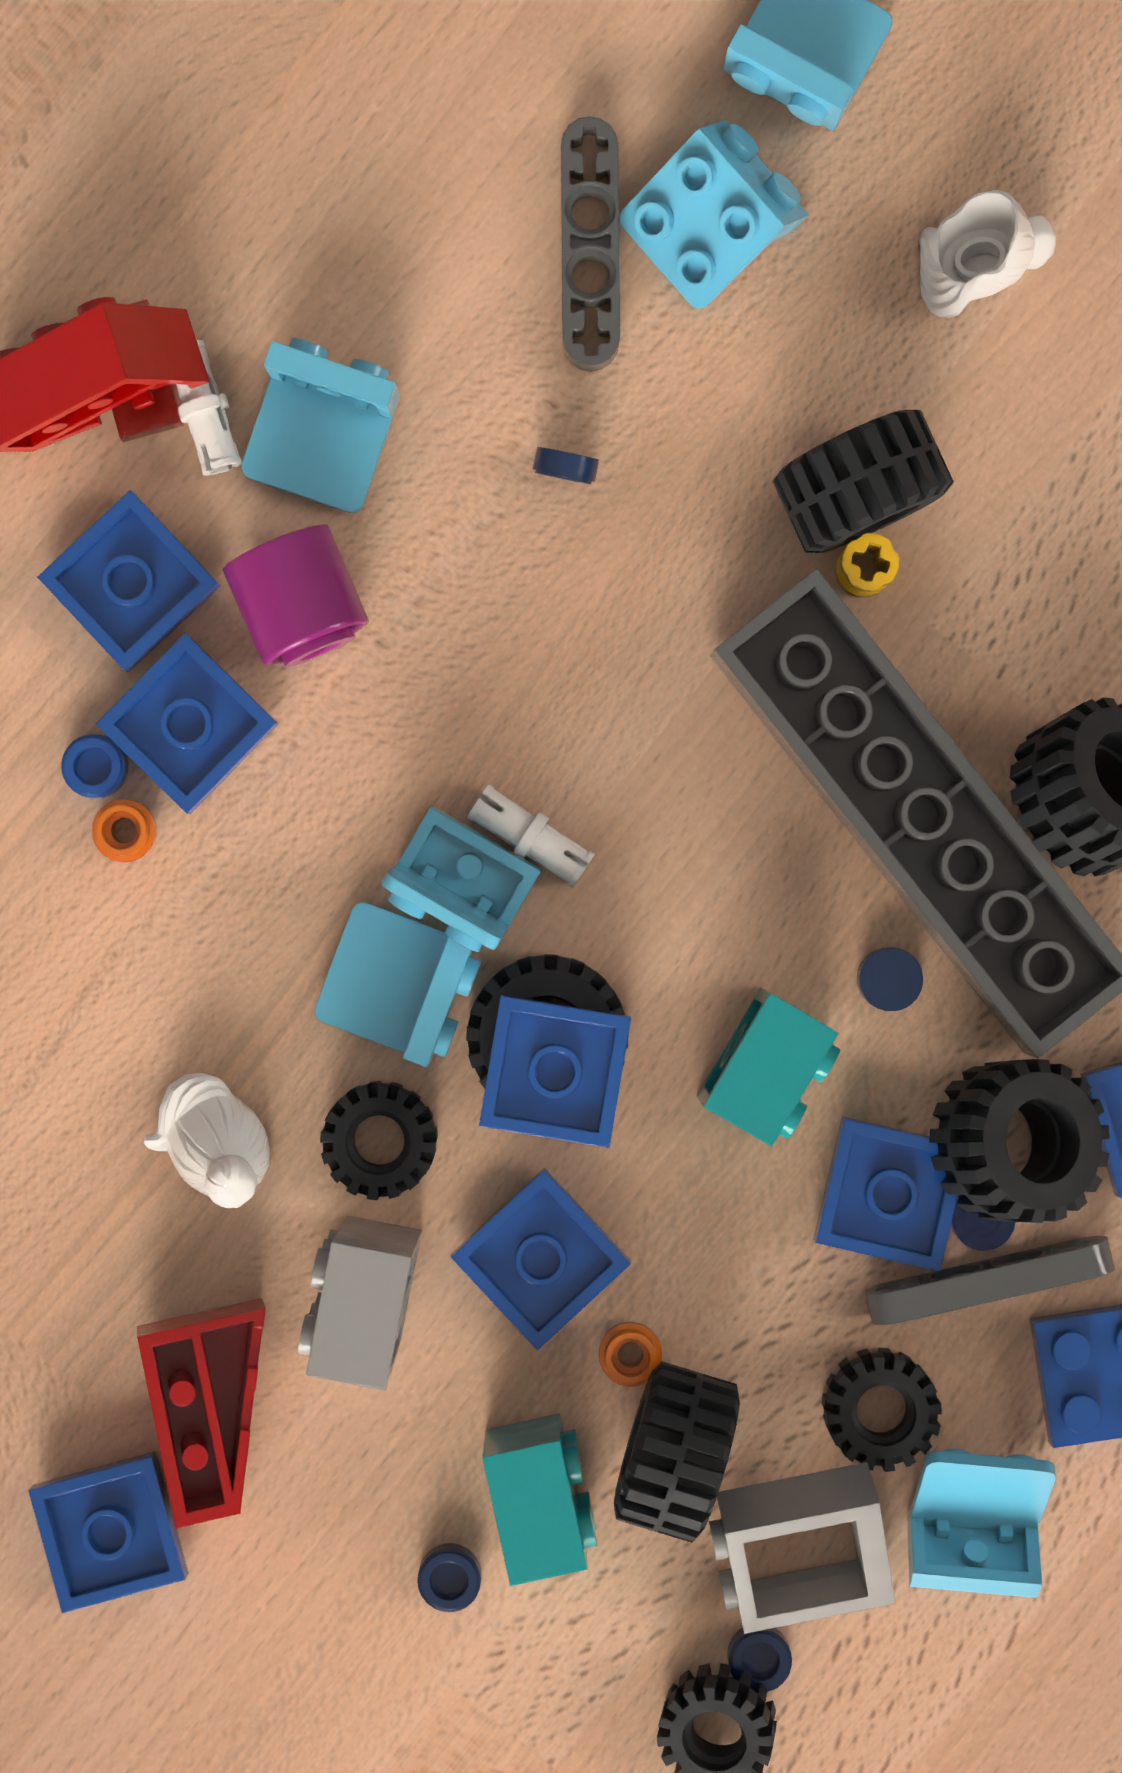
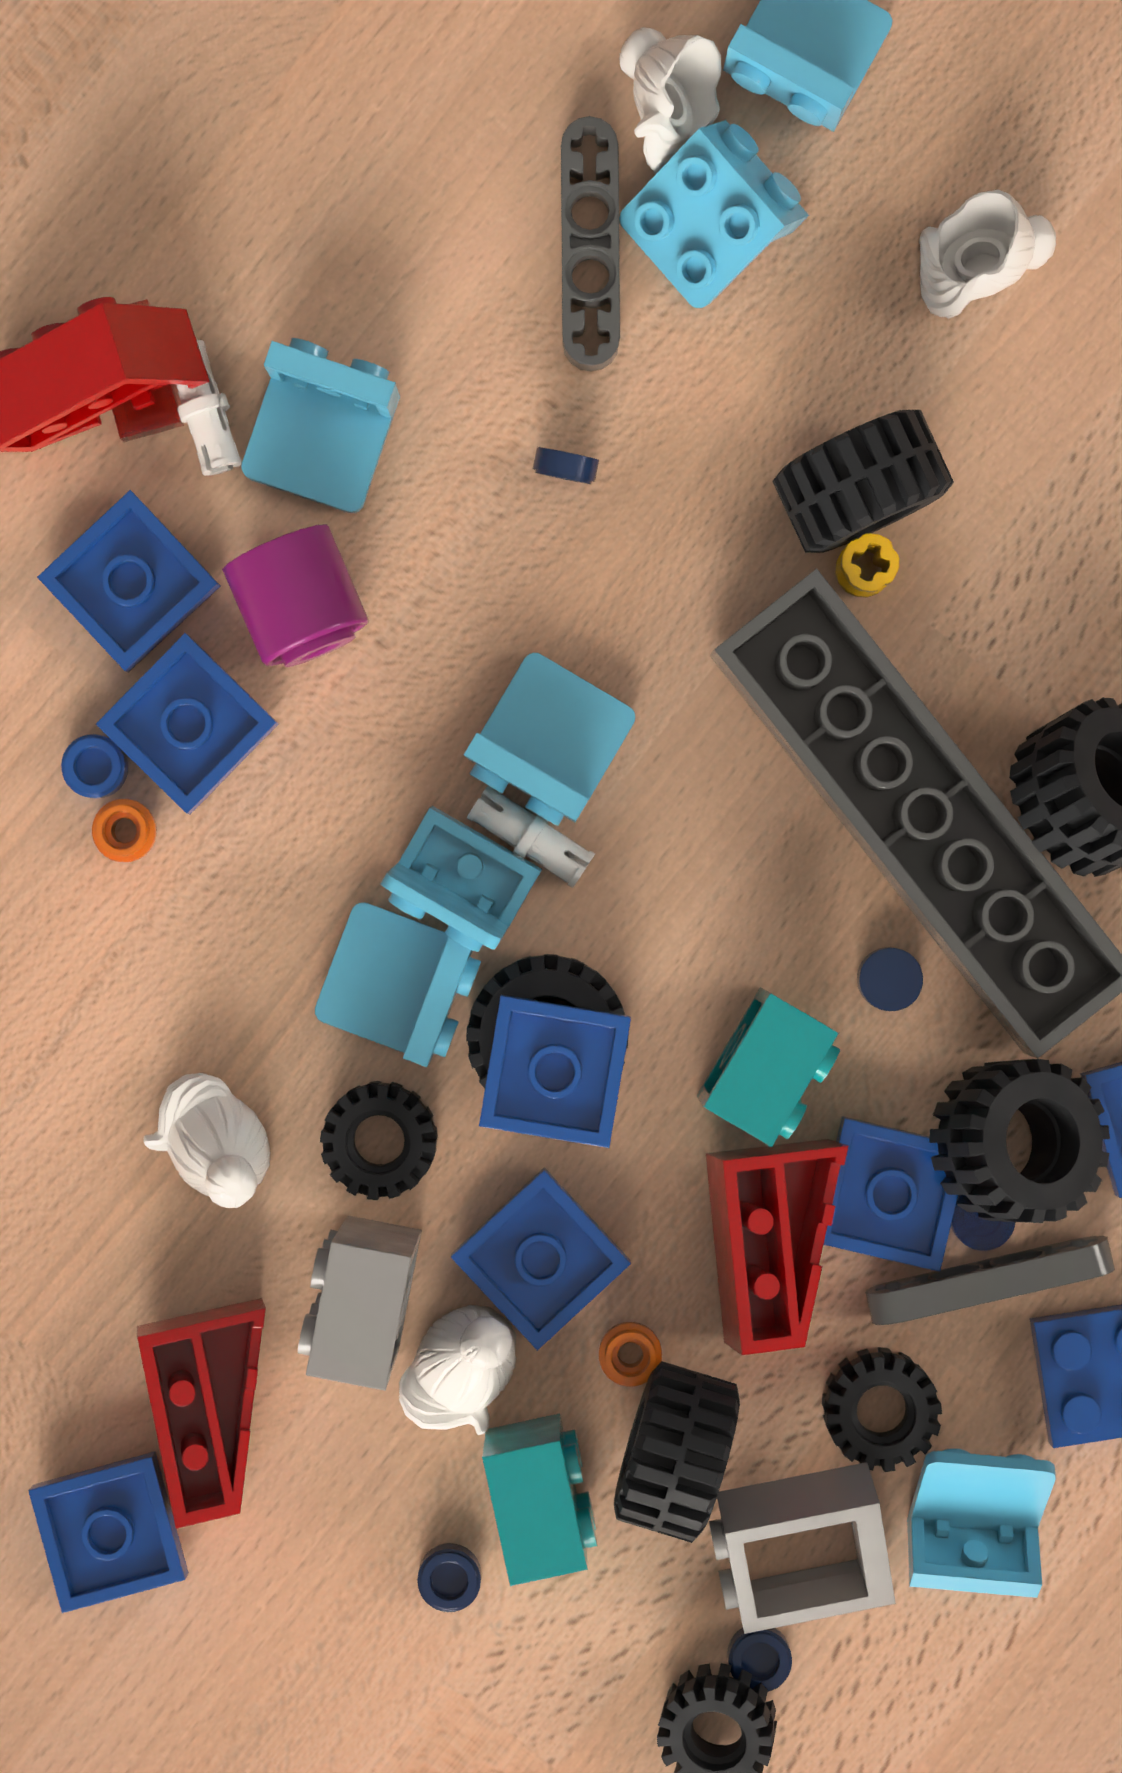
none -> white hair [399,1305,516,1435]
none -> medium azure bracket [464,653,635,826]
none -> white hair [619,27,721,174]
none -> red wedge [706,1139,849,1355]

